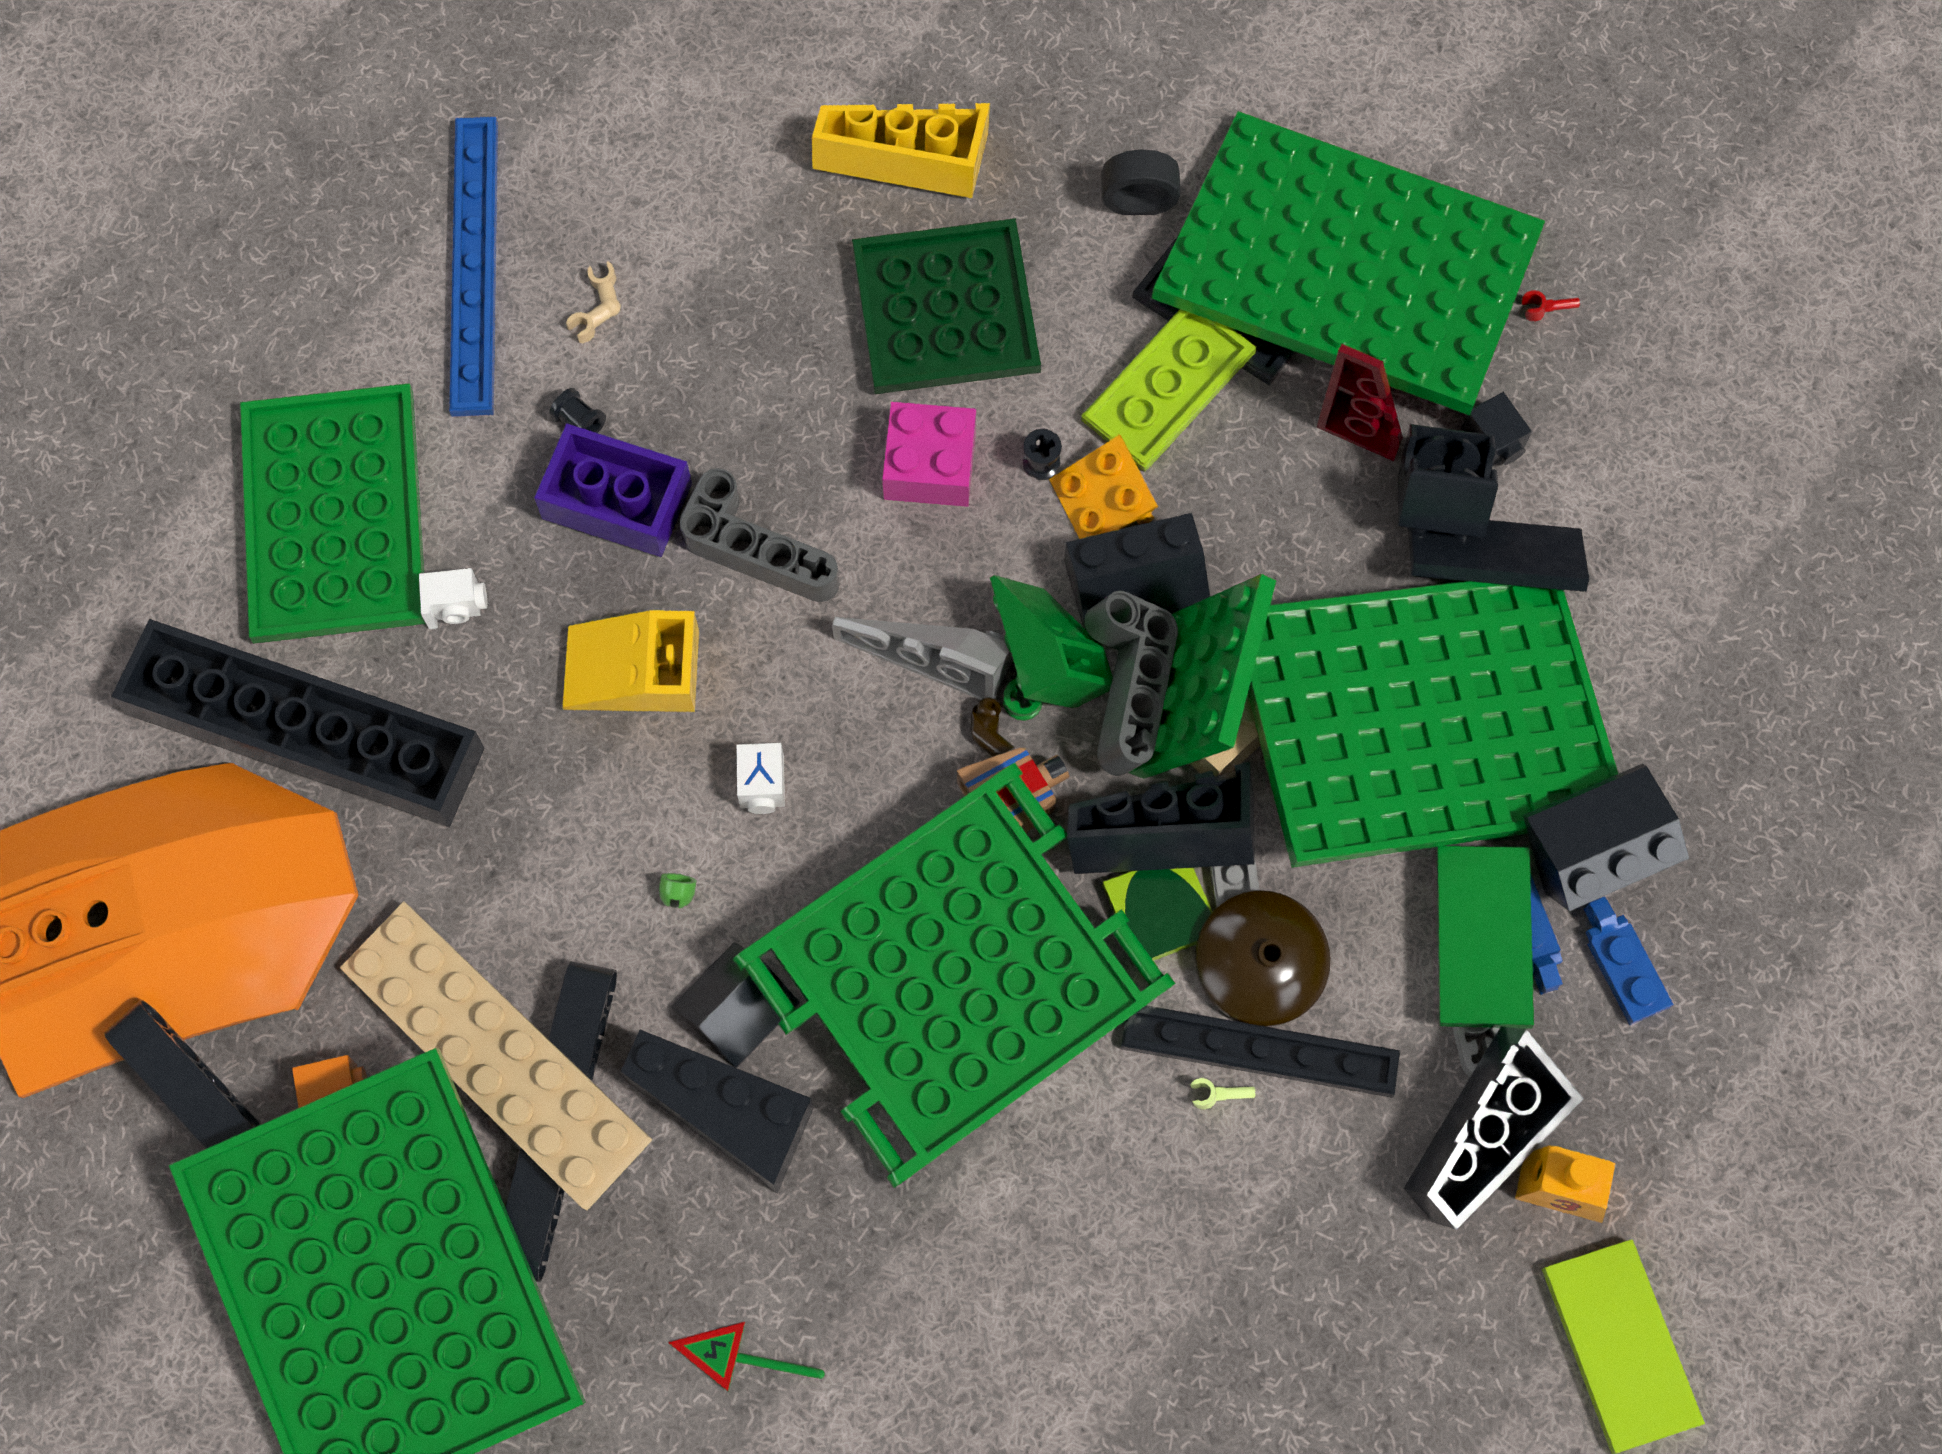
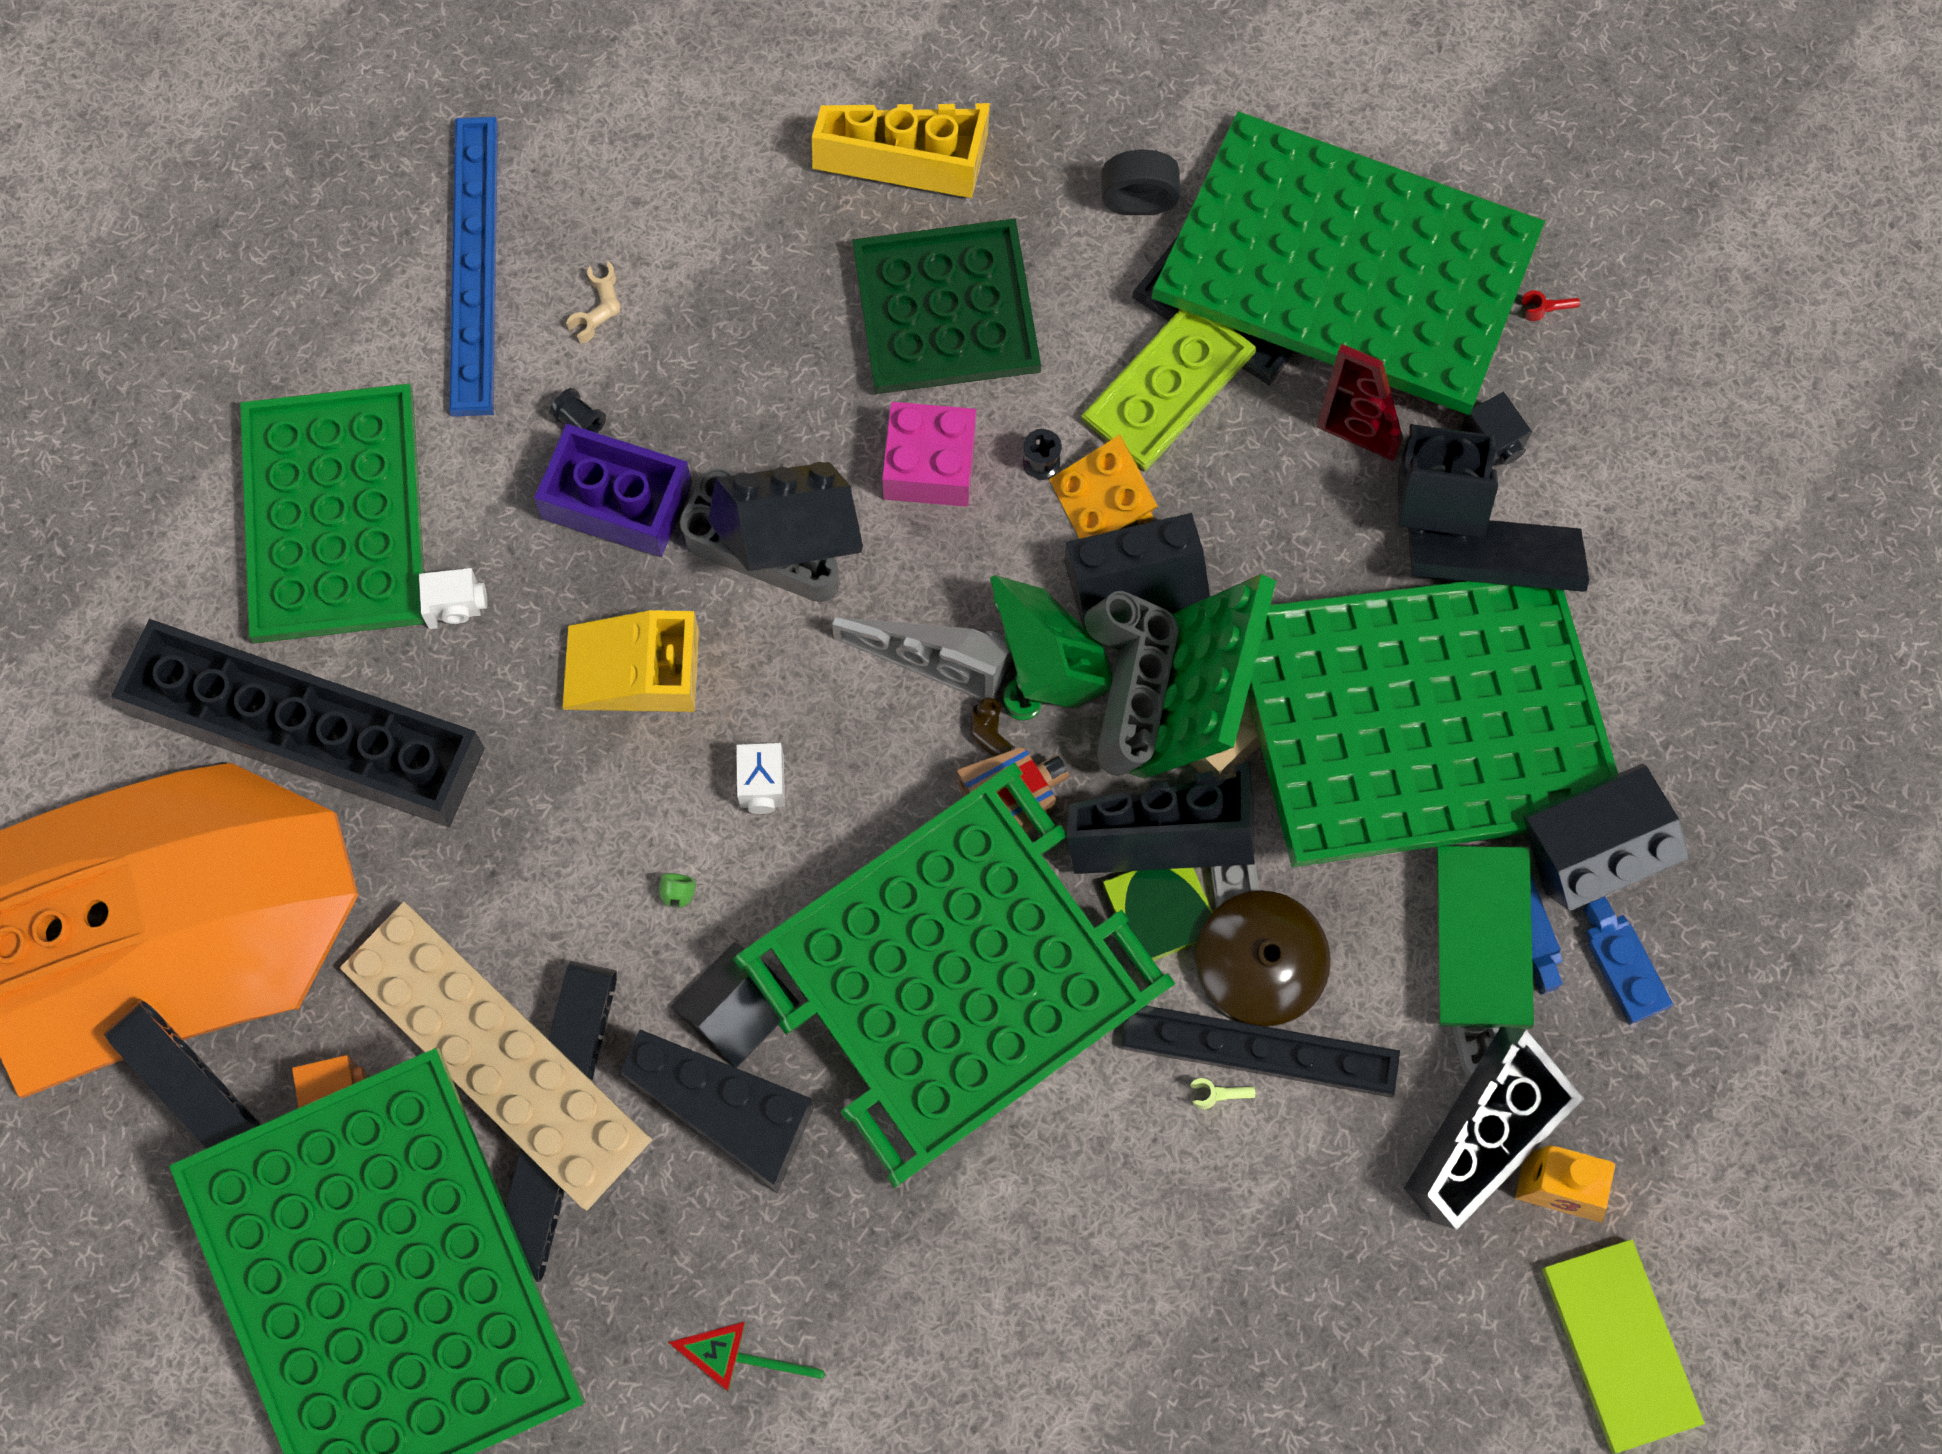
none -> black slope [708,462,863,571]

